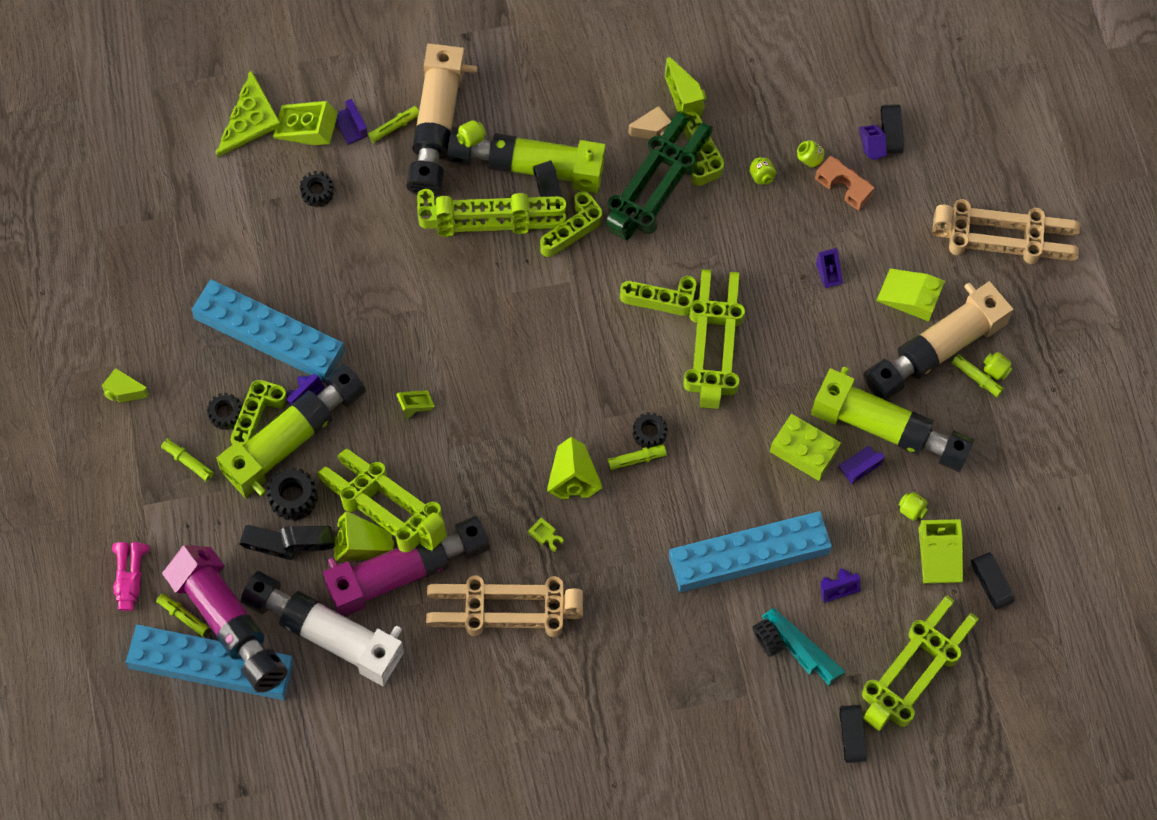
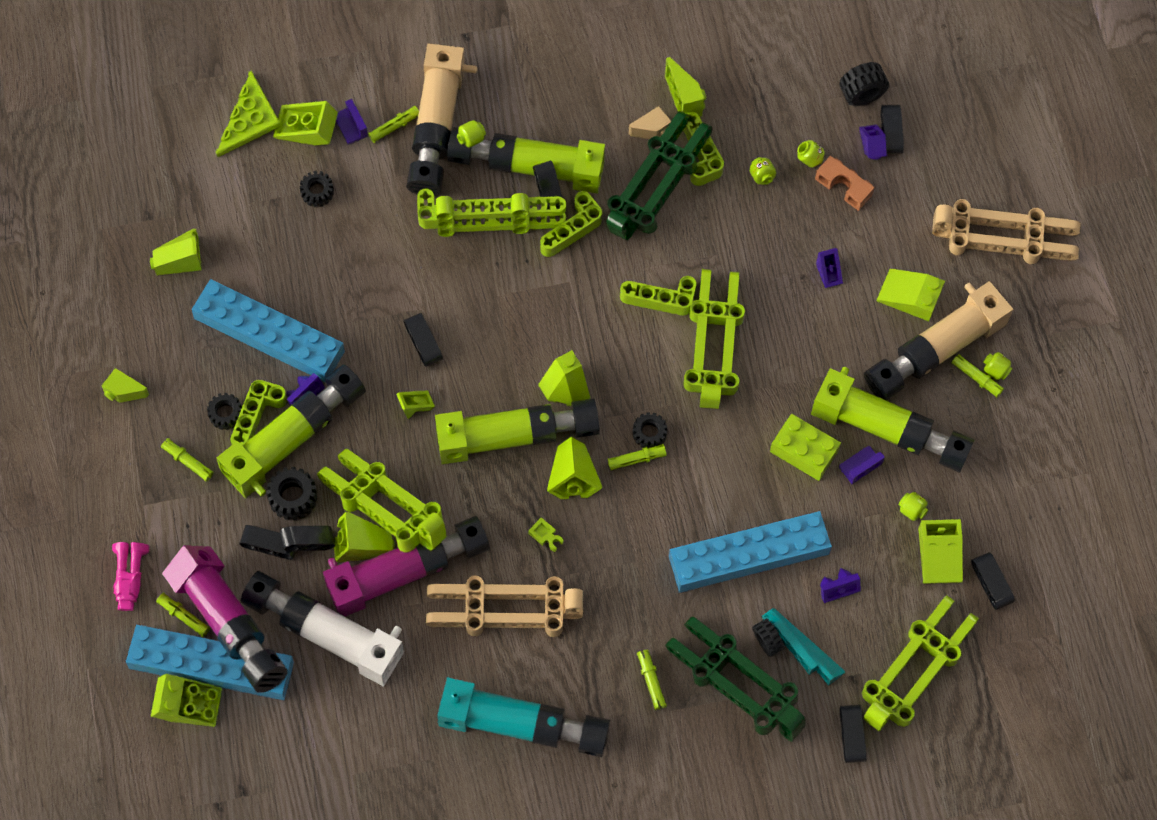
none -> lime slope [150,229,201,275]
none -> lime slope [151,673,222,727]
none -> black beam [403,313,443,367]
none -> lime piece [435,398,600,465]
none -> teal piece [437,677,610,758]
none -> lime slope [538,350,591,407]
none -> lime pin [637,649,667,710]
none -> dark green beam [665,616,806,742]
none -> black tyre [839,62,890,106]

